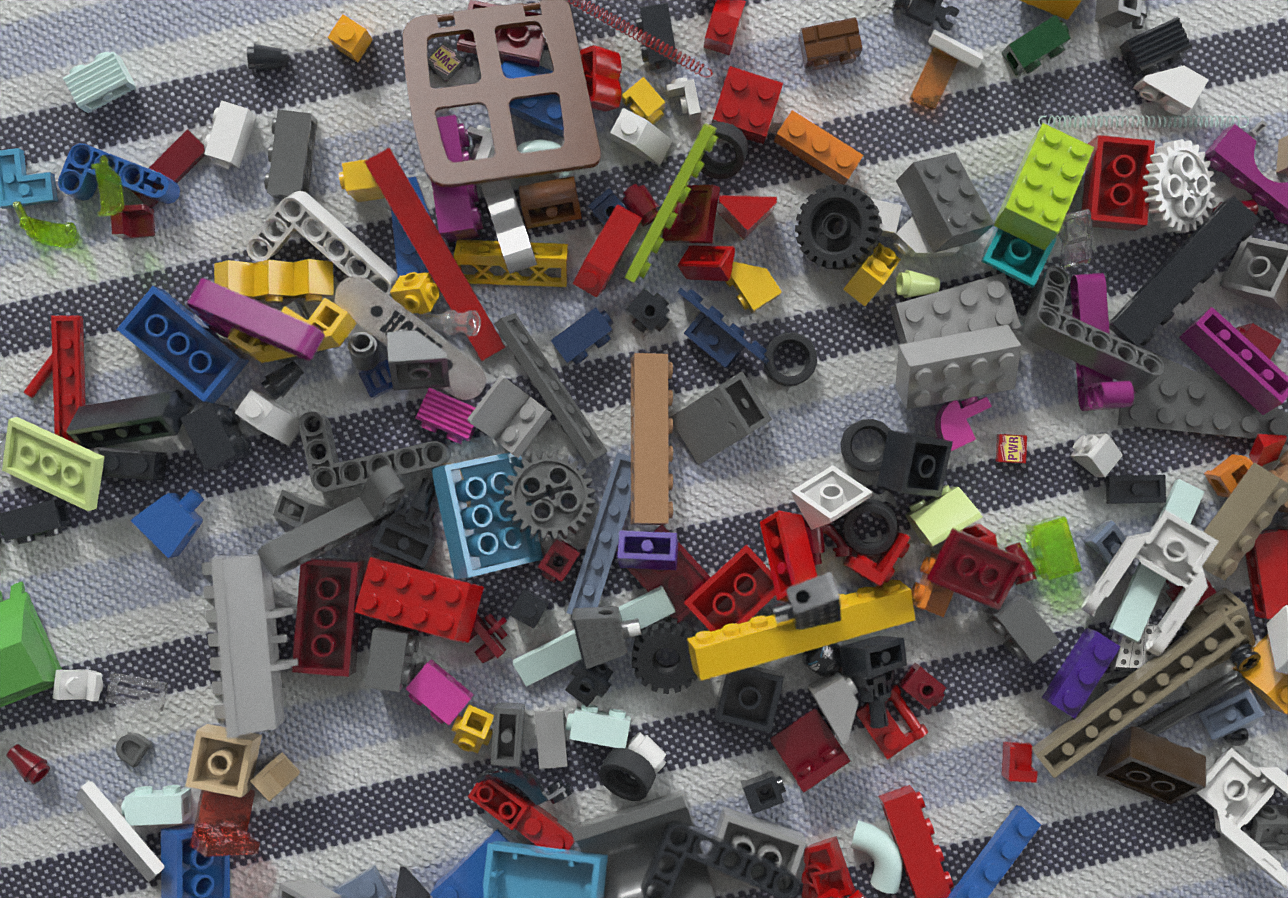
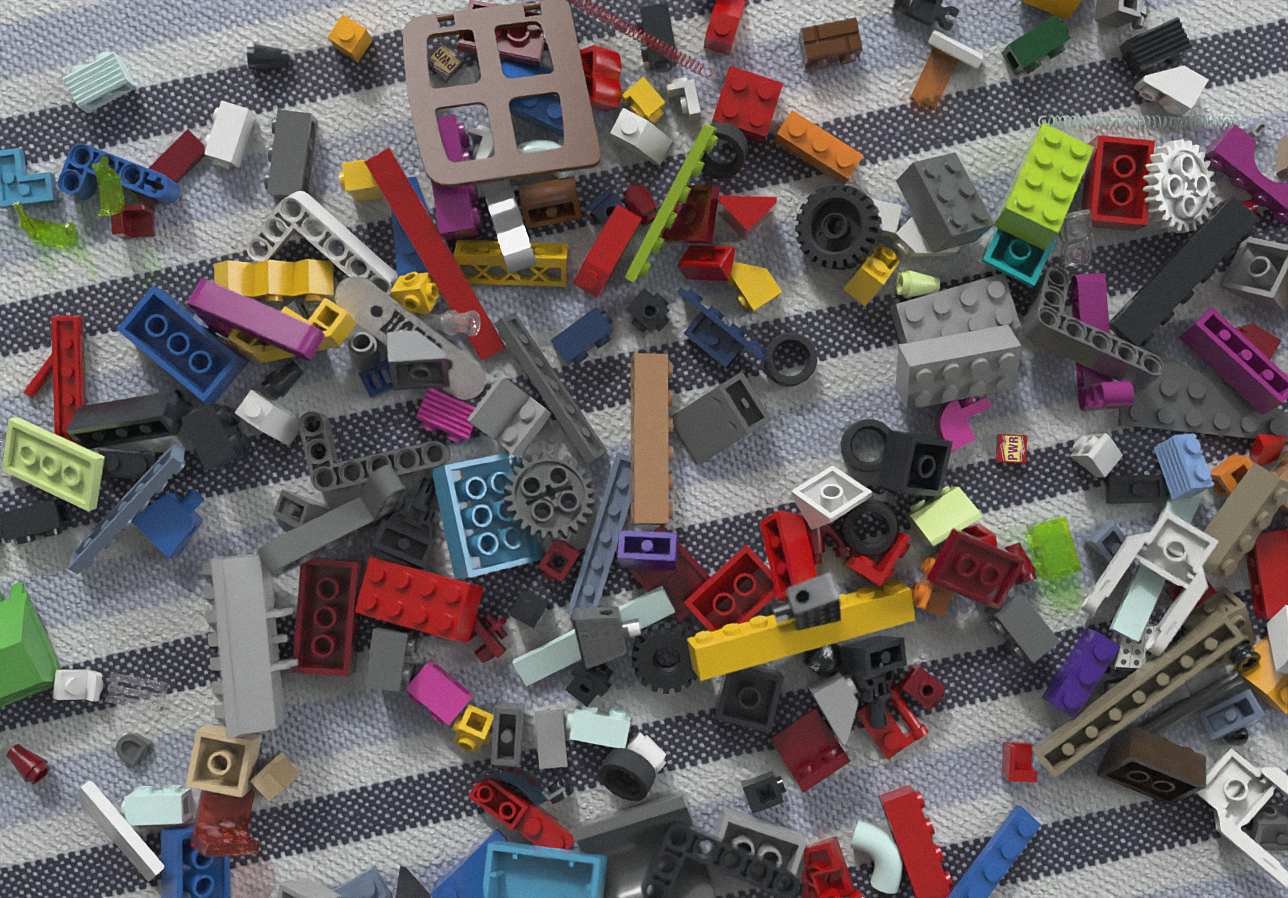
none -> sand blue plate [68,442,185,574]
none -> medium blue brick [1154,433,1214,500]

